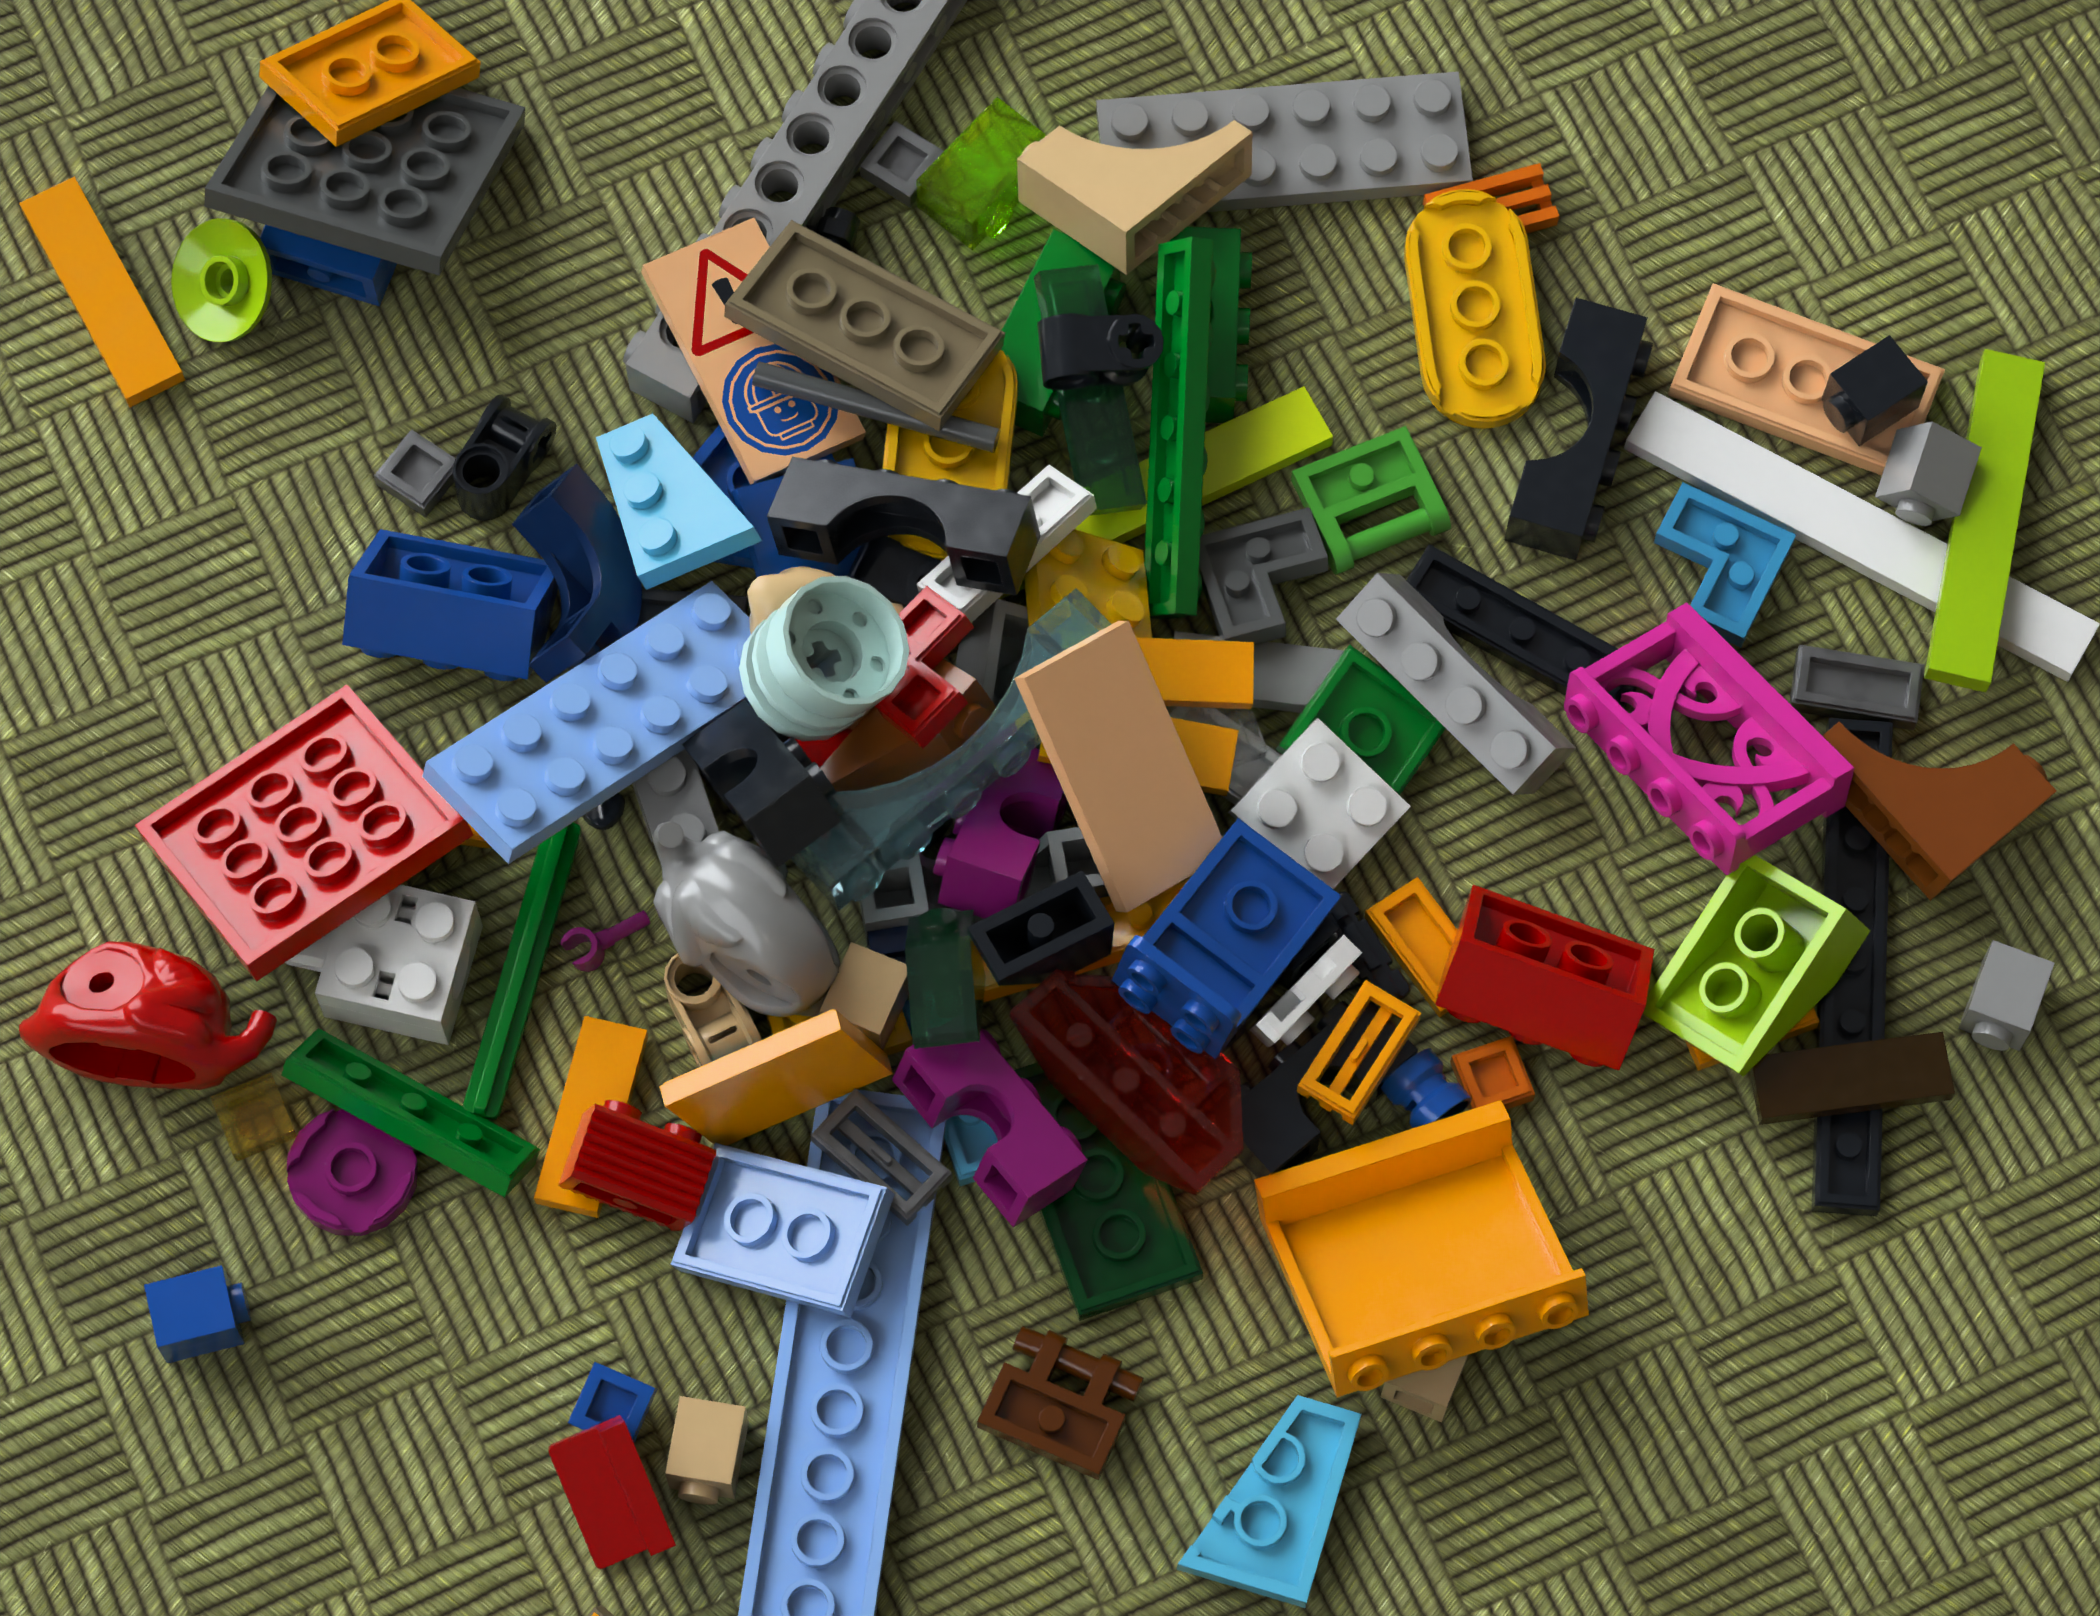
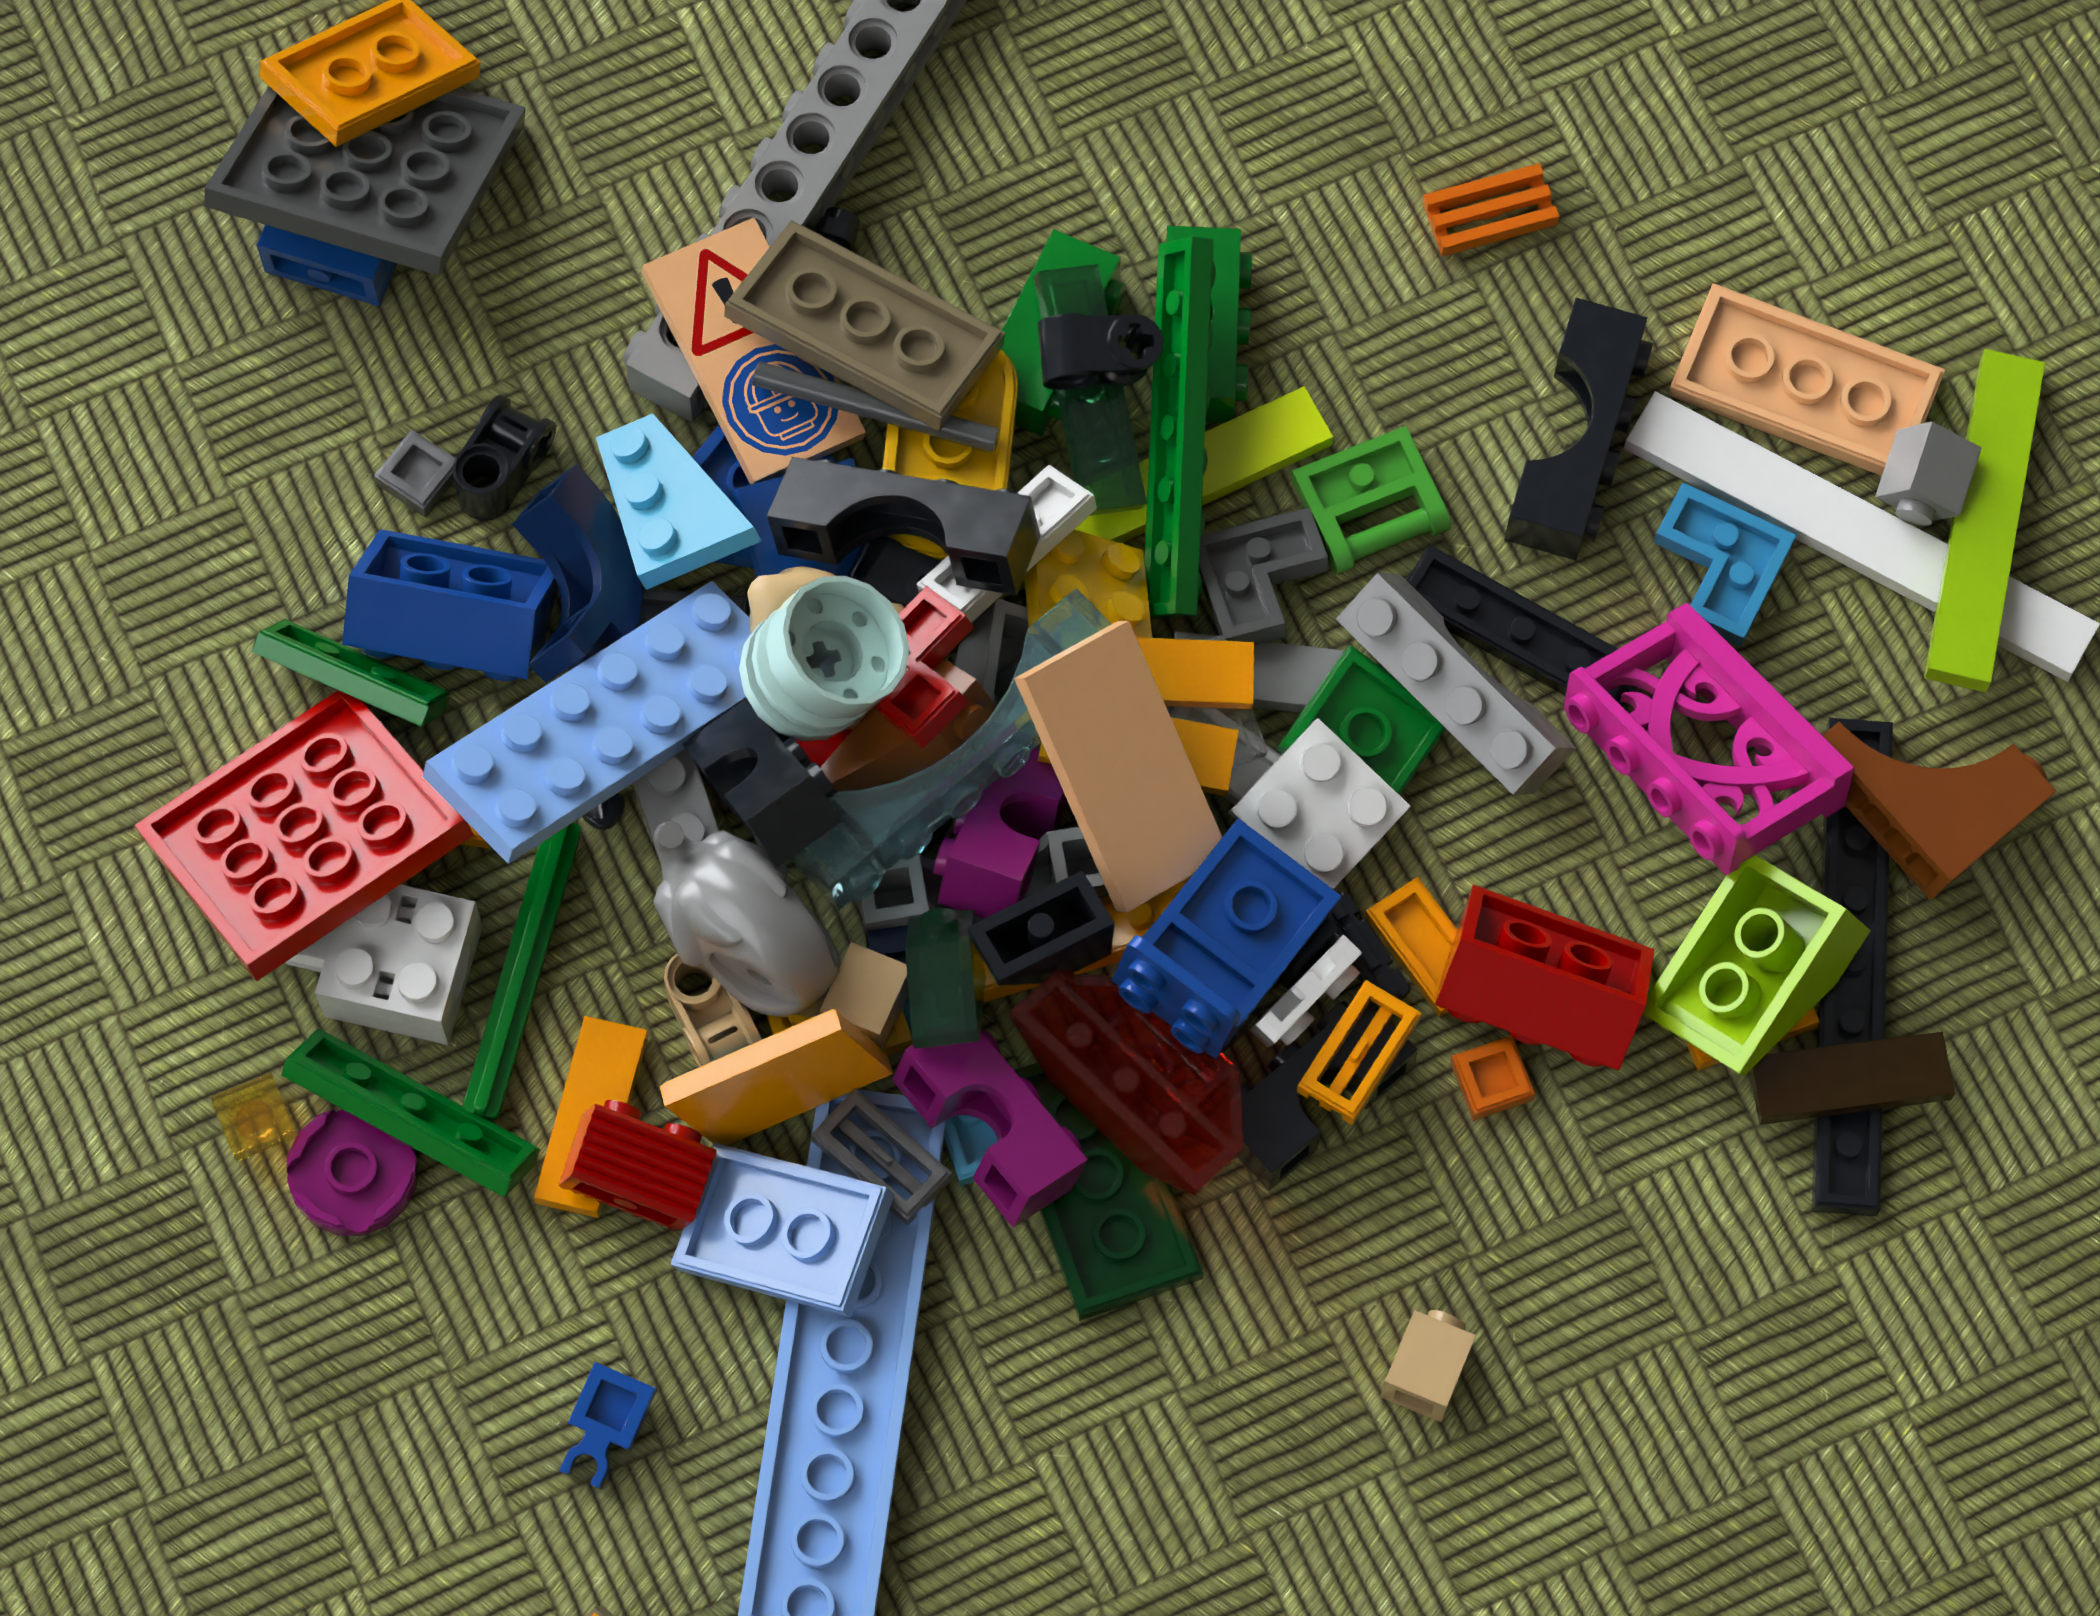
light orange tile [19,176,185,408] -> none
red piece [19,941,277,1090] -> none
blue brick [144,1265,251,1364] -> none
lime dish [171,218,272,343] -> none
red panel [548,1415,676,1569] -> none
magenta hand [561,910,651,972] -> none
tan brick [665,1396,749,1505] -> none
flat silver plate [860,121,945,208] -> none
clear neon green brick [916,97,1047,251] -> none
reddish brown plate [977,1326,1144,1480] -> none
tan arch [1017,120,1253,275] -> none
light grey plate [1096,71,1473,212] -> none
medium azure wing [1177,1395,1361,1608] -> none
light orange panel [1254,1100,1589,1398] -> none
blue wheel [1381,1048,1472,1128] -> none
yellow tile [1404,189,1546,429] -> none
flat silver tile [1790,644,1925,730] -> none
black brick [1822,335,1928,446] -> none
light grey brick [1958,940,2055,1051] -> none
none -> green tile [252,619,451,727]

